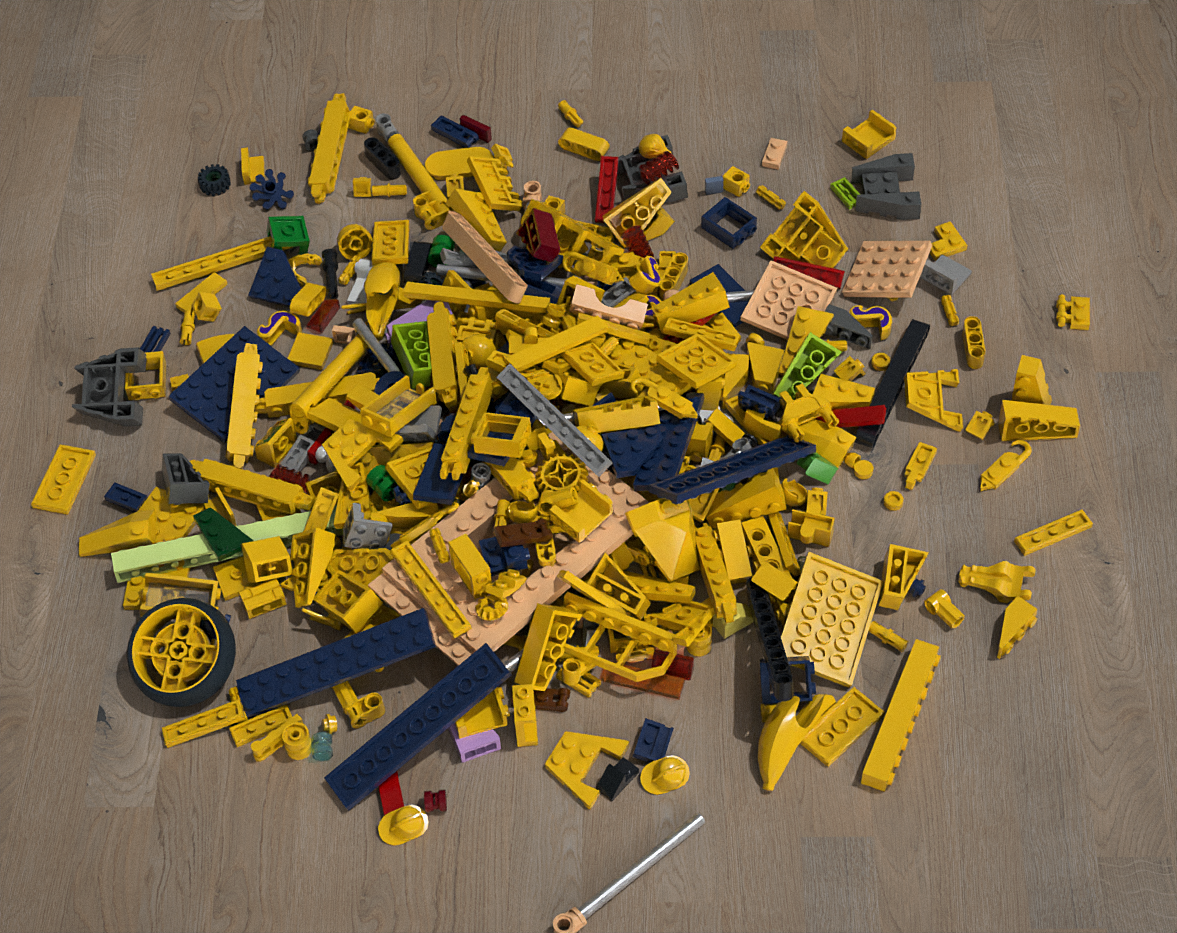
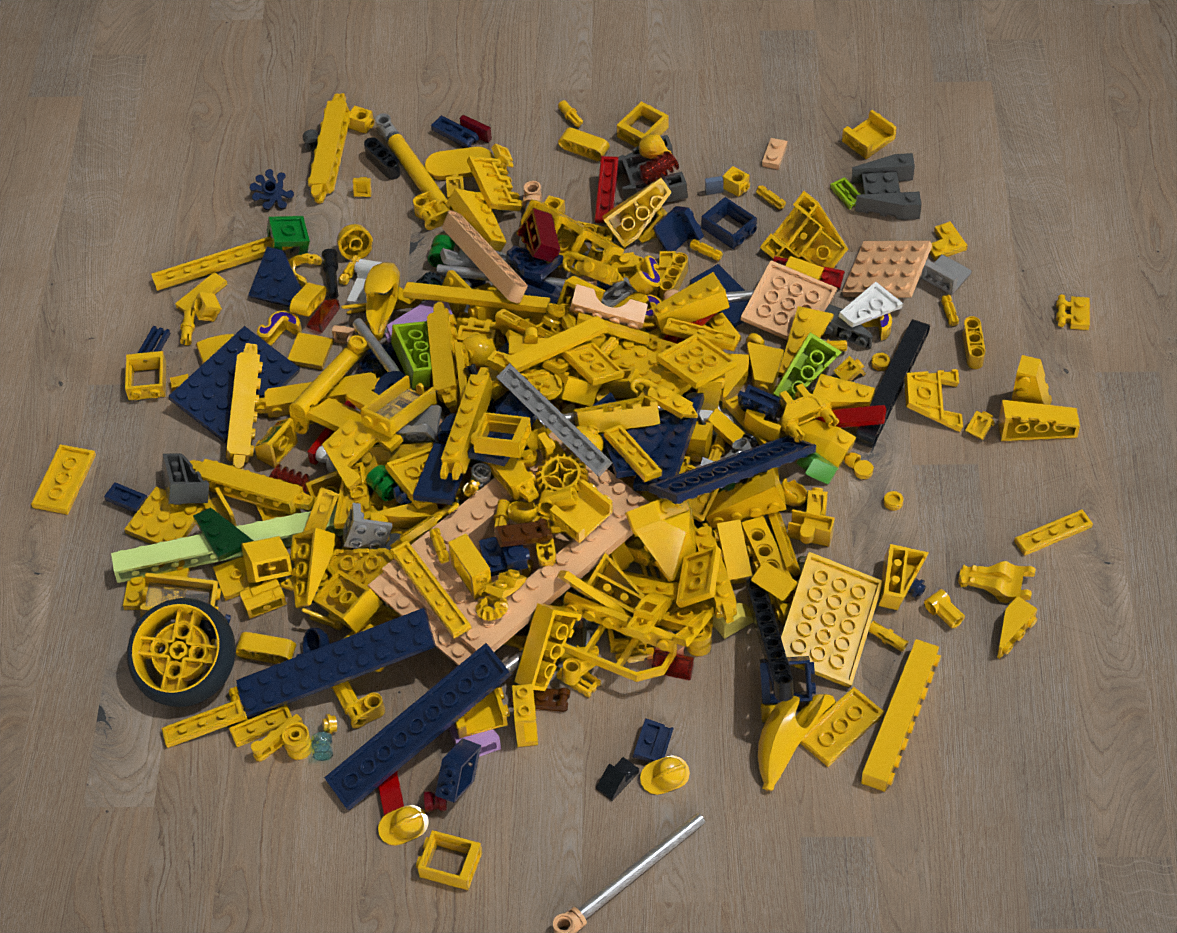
dark grey wedge [72,347,146,426] -> none
yellow wedge [79,510,156,557] -> none
black bush [198,164,231,196] -> none
yellow panel [241,147,265,185] -> none
light grey slope [280,423,326,474] -> none
yellow axle [372,183,407,197] -> none
yellow tile [372,220,410,266] -> none
black beam [404,241,432,284] -> none
yellow wing [545,731,630,810] -> none
clear orange tile [601,662,685,700] -> none
clear red piece [621,225,654,258] -> none
yellow hinge [904,442,938,490] -> none
yellow plate [980,440,1032,491] -> none
none -> yellow beam [236,632,296,664]
none -> dark blue piece [296,628,330,657]
none -> yellow tile [347,335,367,353]
none -> yellow window [416,830,482,891]
none -> dark blue window [435,738,481,803]
none -> yellow tile [604,425,662,482]
none -> yellow window [617,101,669,147]
none -> yellow slope [625,592,674,640]
none -> dark blue bracket [653,206,704,251]
none -> yellow plate [676,545,721,608]
none -> yellow axle [690,239,723,261]
none -> yellow slope [785,256,824,281]
none -> white wing [838,282,903,328]

